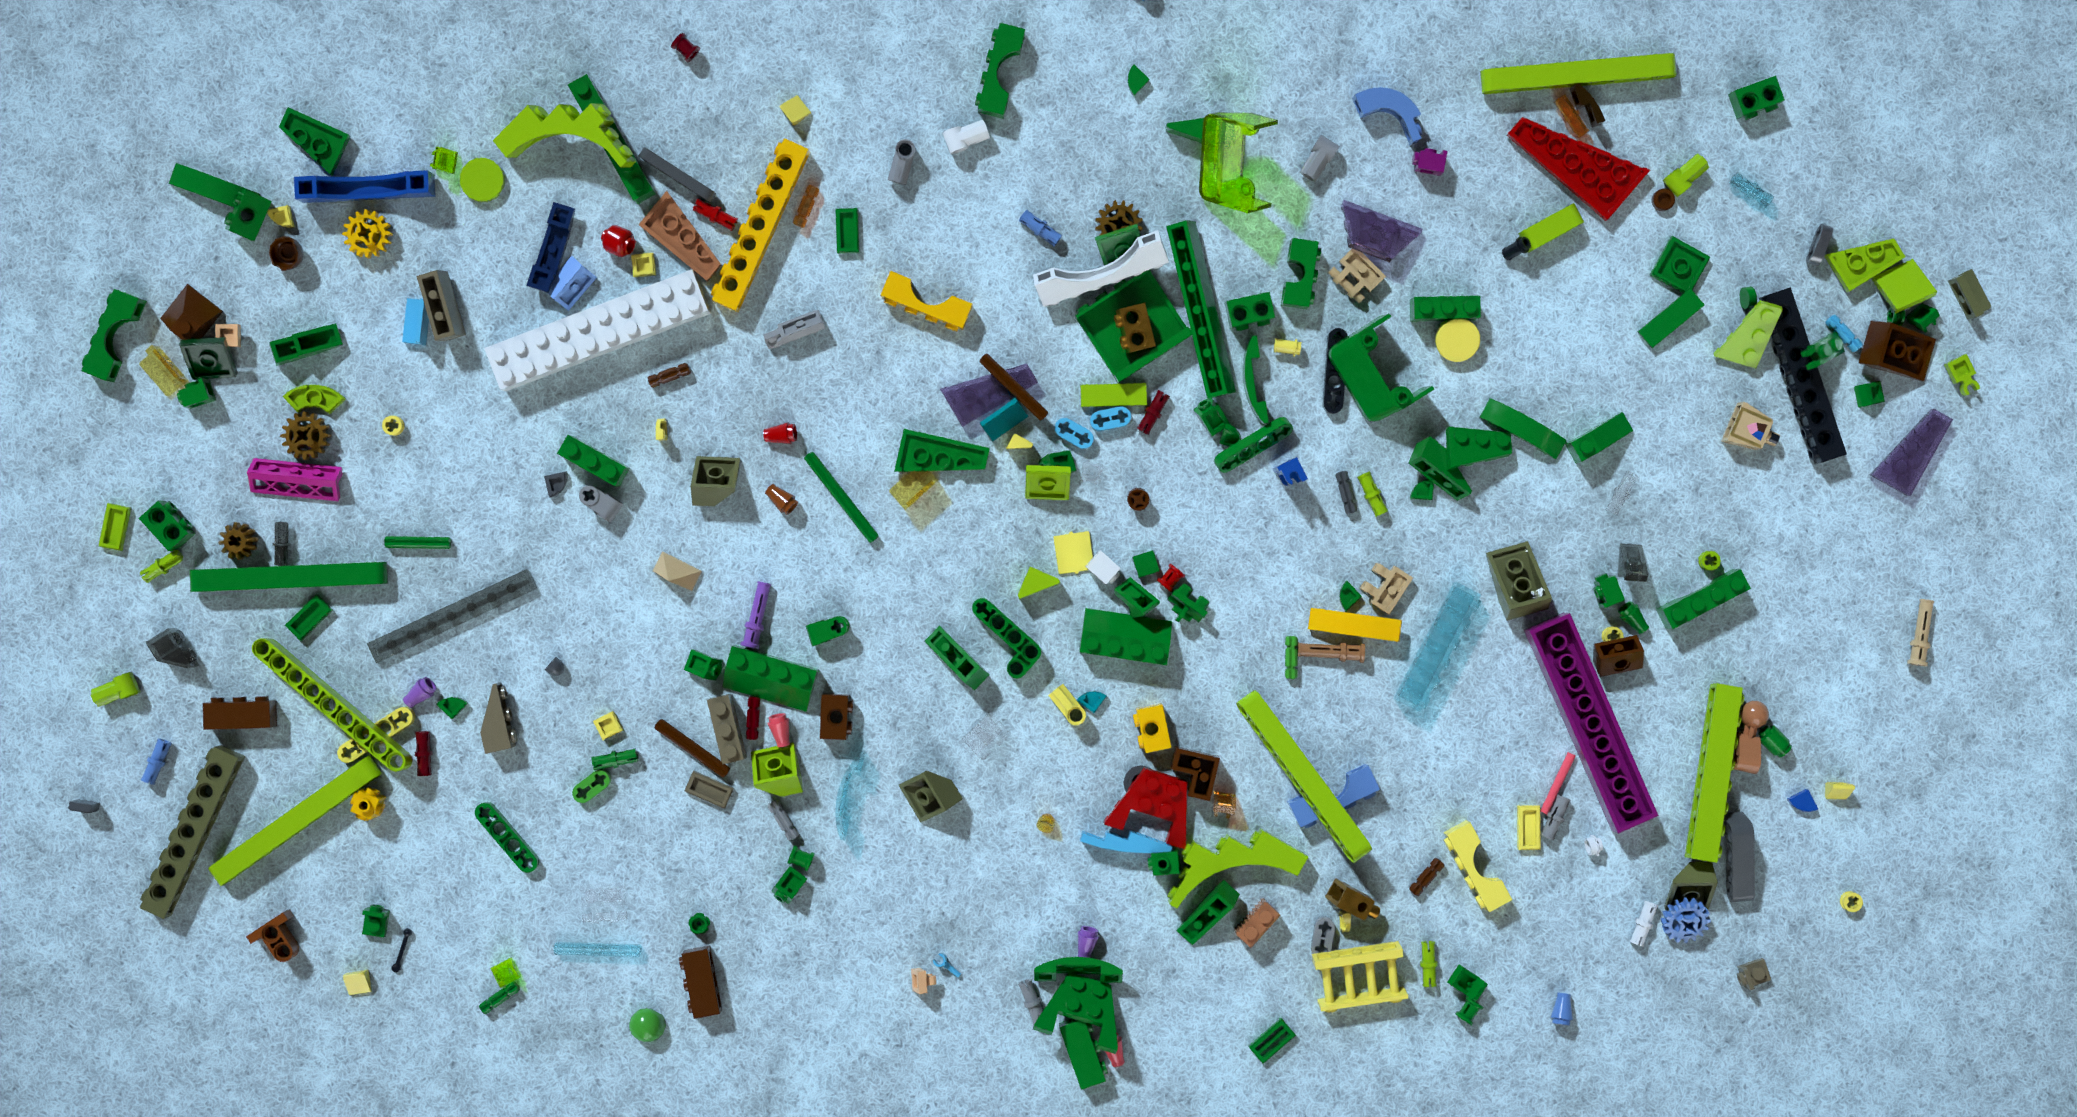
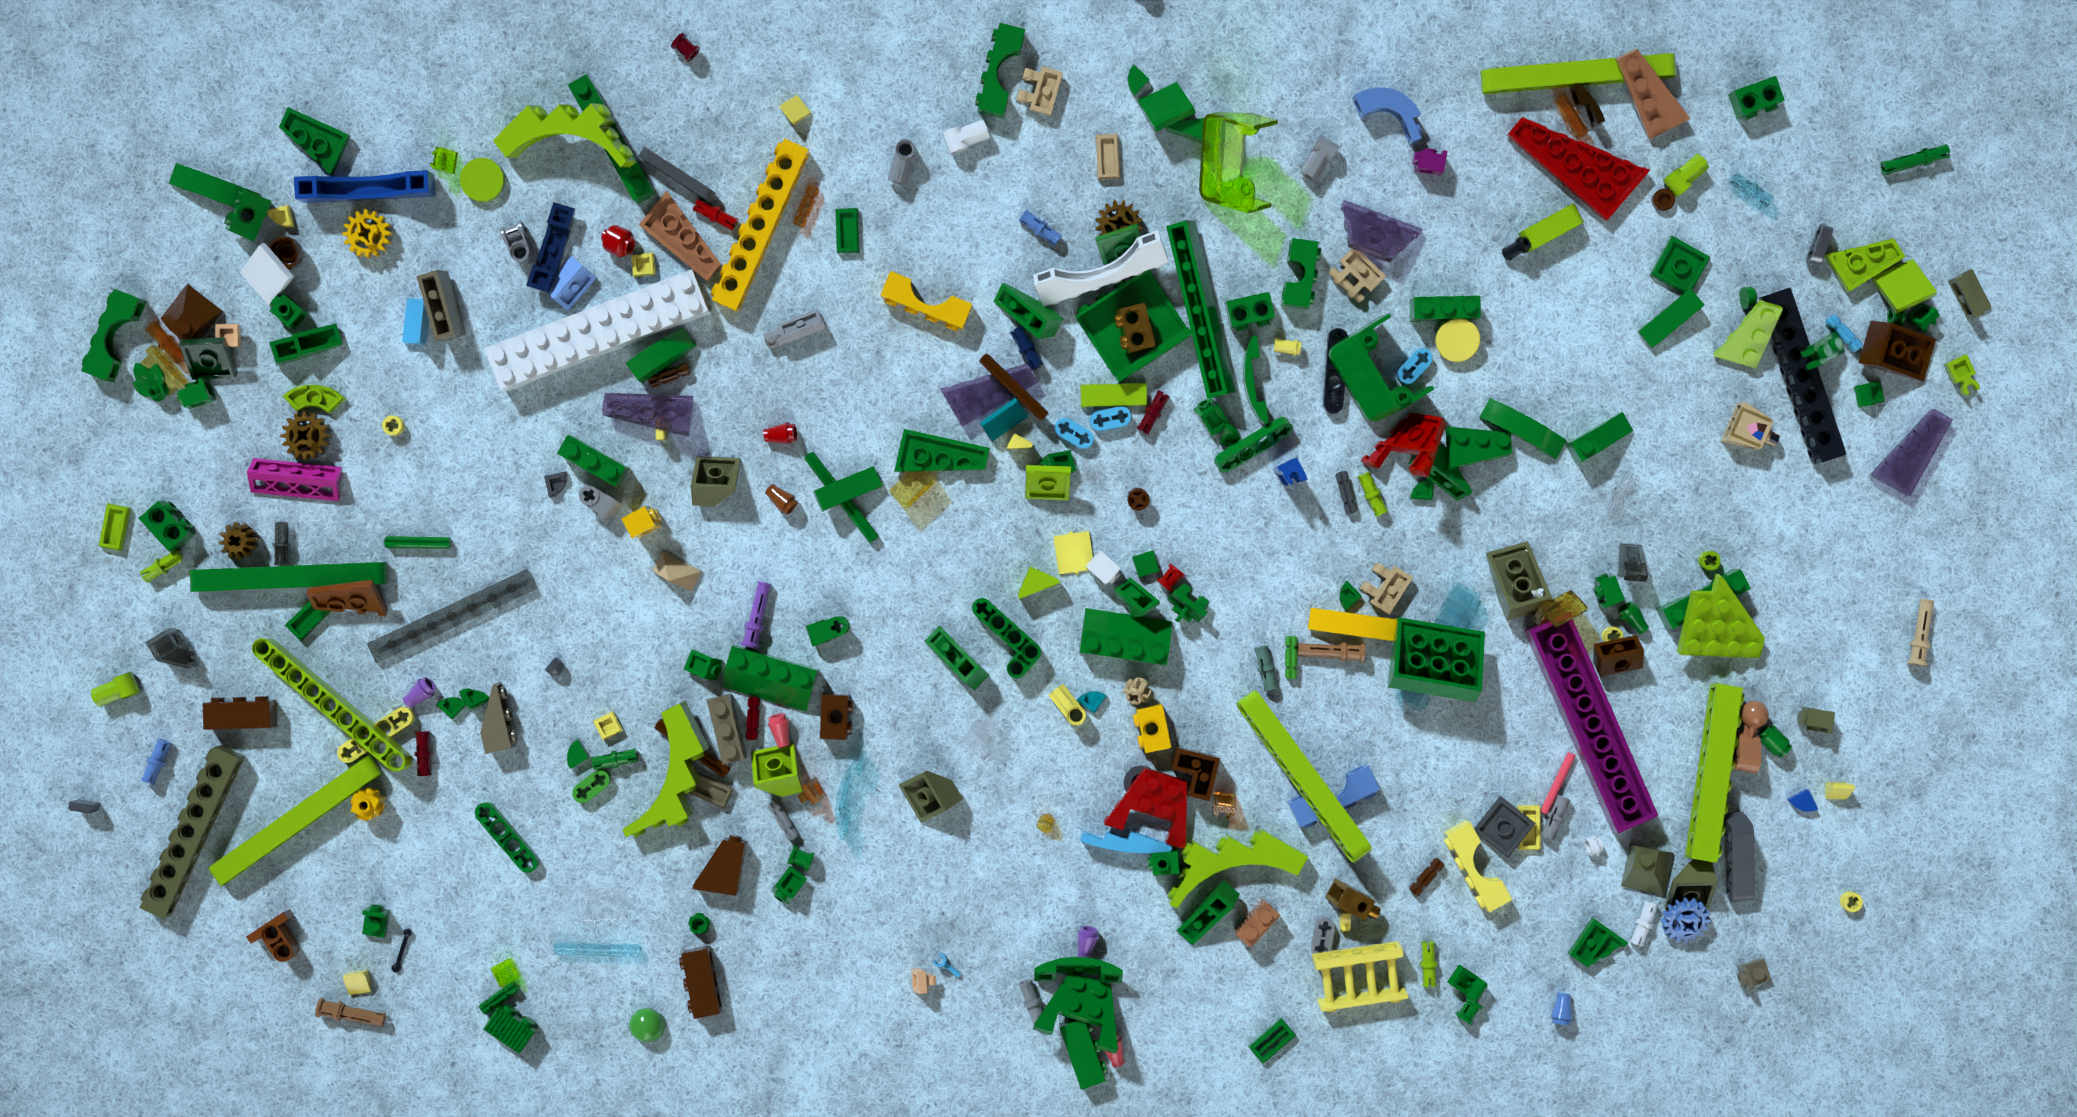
none -> green plate [133,363,169,402]
none -> clear orange pin [145,321,184,364]
none -> white tile [240,243,294,305]
none -> green brick [269,294,309,329]
none -> dark orange wing [306,580,387,617]
none -> medium nougat pin [315,997,386,1027]
none -> green tile [459,688,489,711]
none -> green brick [483,1004,538,1054]
none -> light grey piece [500,220,534,265]
none -> green tile [567,739,590,769]
none -> clear purple wing [602,393,694,437]
none -> yellow brick [621,506,663,538]
none -> lime arch [622,700,709,838]
none -> green slope [625,328,697,384]
none -> reddish brown slope [692,835,747,896]
none -> clear orange tile [798,777,827,805]
none -> green tile [813,466,883,512]
none -> green slope [994,283,1064,339]
none -> dark blue pin [1010,326,1044,371]
none -> tan plate [1016,66,1063,116]
none -> tan tile [1096,134,1120,180]
none -> tan gear [1123,677,1152,705]
none -> green tile [1138,82,1196,132]
none -> sand green pin [1254,645,1278,691]
none -> red wing [1361,412,1446,477]
none -> green slope [1388,617,1485,702]
none -> medium azure beam [1396,348,1433,385]
none -> dark grey tile [1474,795,1536,858]
none -> clear yellow panel [1533,590,1588,627]
none -> green wing [1567,918,1629,967]
none -> nougat wing [1615,49,1691,139]
none -> olive slope [1621,843,1674,895]
none -> lime wing [1677,574,1765,658]
none -> olive brick [1797,707,1835,734]
none -> green pin [1880,144,1950,176]

